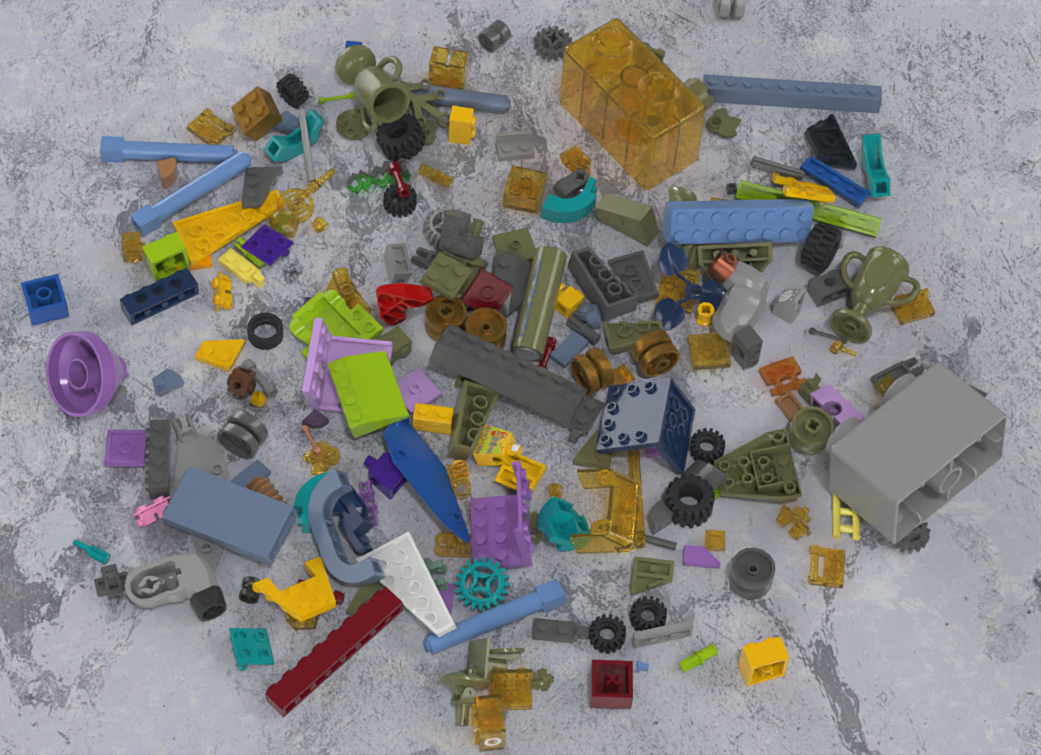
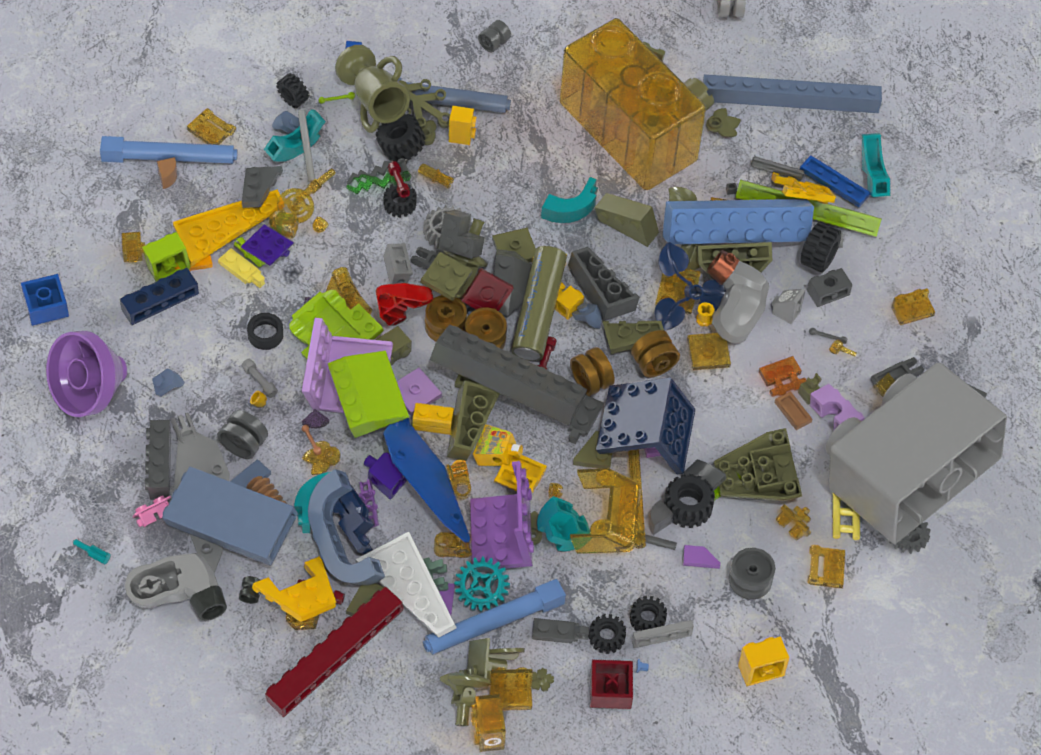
dark grey piece [94,564,128,600] -> none
medium lavender plate [105,430,147,467] -> none
medium blue brick [130,151,252,237] -> none
yellow wing [195,339,246,372] -> none
yellow hinge [211,271,233,312] -> none
reddish brown brick [227,366,257,398] -> none
teal hinge [229,628,275,671] -> none
pearl gold brick [231,86,283,141] -> none
olive dish [336,107,372,140] -> none
clear yellow piece [429,46,469,90] -> none
light grey bracket [496,130,535,161] -> none
clear yellow brick [503,165,548,214] -> none
dark grey gear [534,26,572,61] -> none
sand blue tile [550,331,589,368] -> none
dark grey piece [554,169,589,199] -> none
clear yellow piece [560,145,591,178] -> none
dark grey axle [566,315,601,345] -> none
dark grey wing [608,250,659,302] -> none
clear yellow tile [613,364,635,385] -> none
olive wing [630,556,674,595] -> none
lime axle [679,643,718,672] -> none
black tyre [689,428,725,465] -> none
clear yellow tile [705,530,725,552] -> none
dark grey brick [730,325,763,370] -> none
olive wheel [787,406,834,456] -> none
black wing [805,114,858,170] -> none
olive piece [829,246,921,344] -> none

